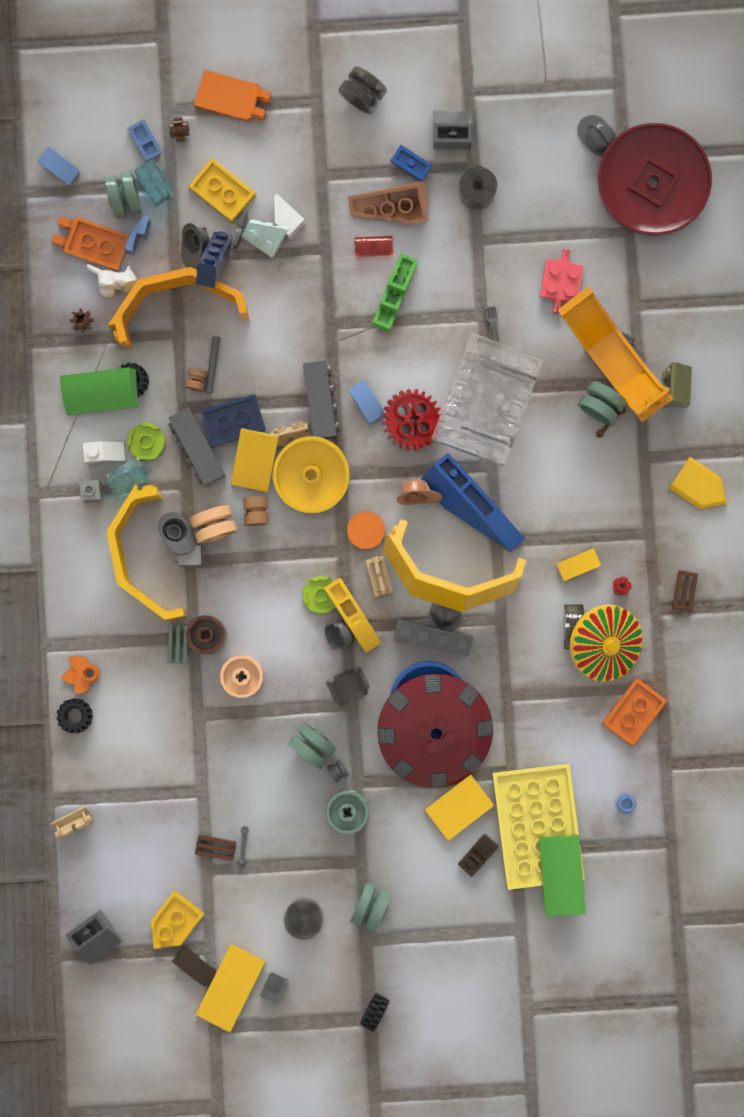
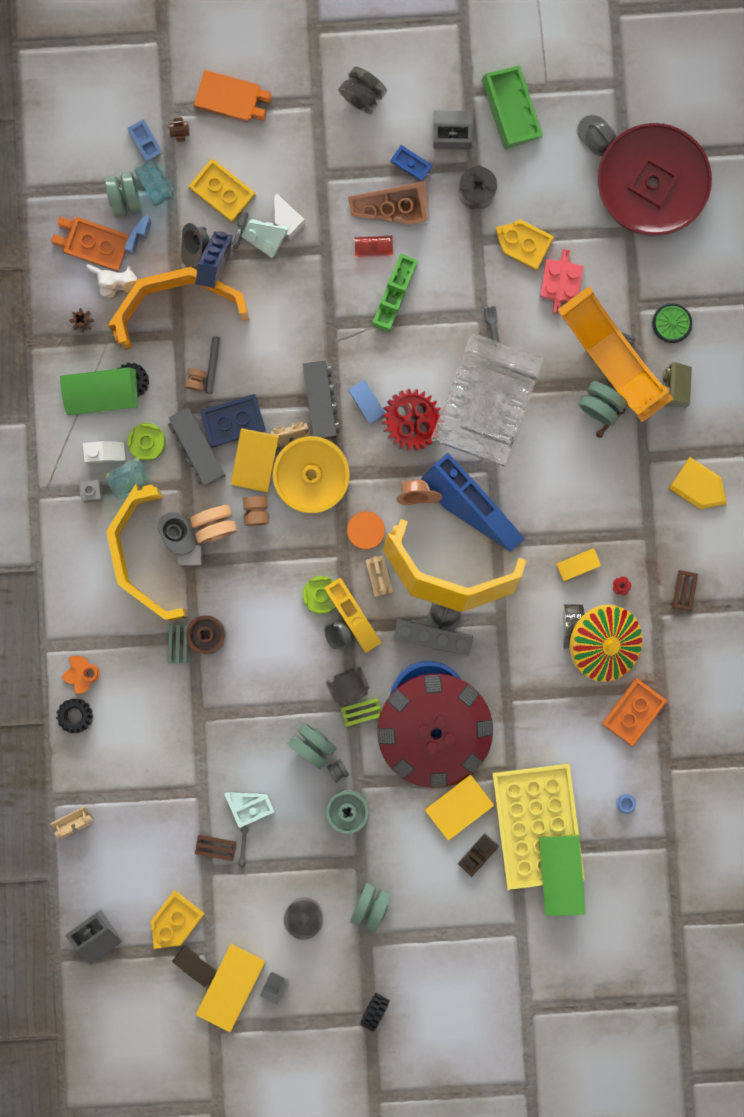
medium blue slope [37,147,80,186] -> none
light nougat wheel [220,655,264,698] -> none
none -> light aqua wing [224,792,275,828]
none -> lime tile [341,698,381,727]
none -> bright green slope [481,65,543,149]
none -> yellow tile [495,220,554,270]
none -> bright green wheel [652,303,692,343]

